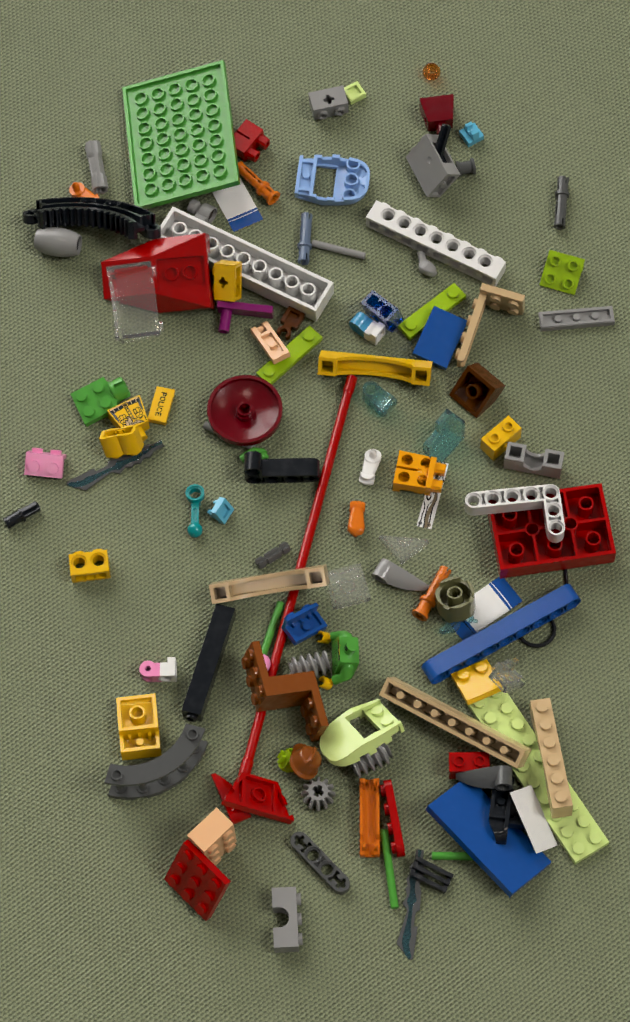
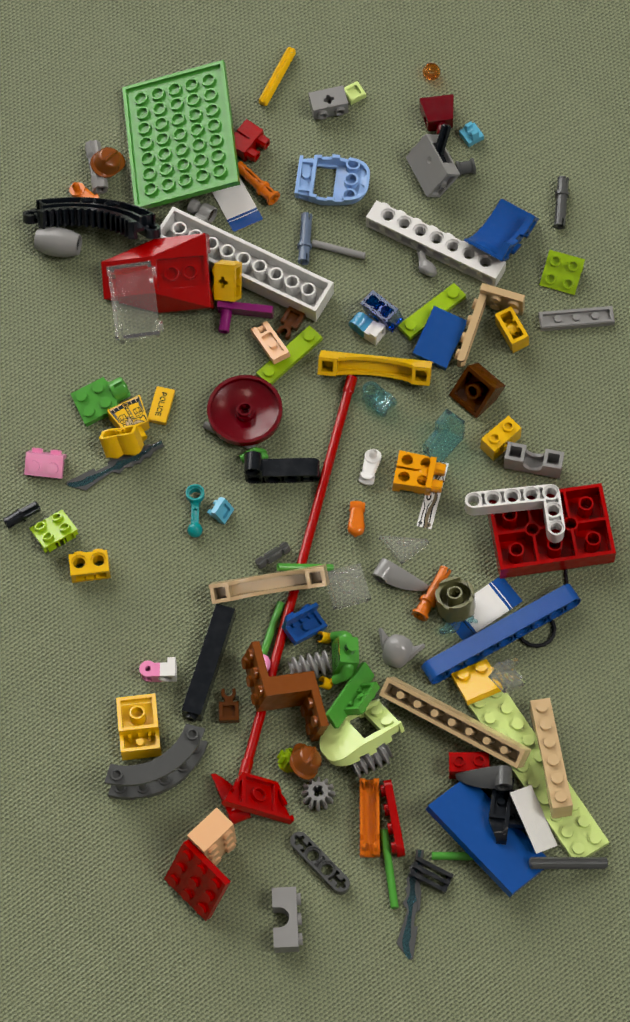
none -> lime hinge [29,510,78,553]
none -> dark orange piece [90,147,126,178]
none -> reddish brown plate [219,688,239,723]
none -> yellow axle [259,47,296,106]
none -> bright green piece [277,563,334,572]
none -> bright green bracket [326,662,380,729]
none -> light grey piece [378,628,425,668]
none -> blue panel [464,199,539,261]
none -> yellow brick [495,306,529,353]
none -> dark grey axle [529,857,608,869]

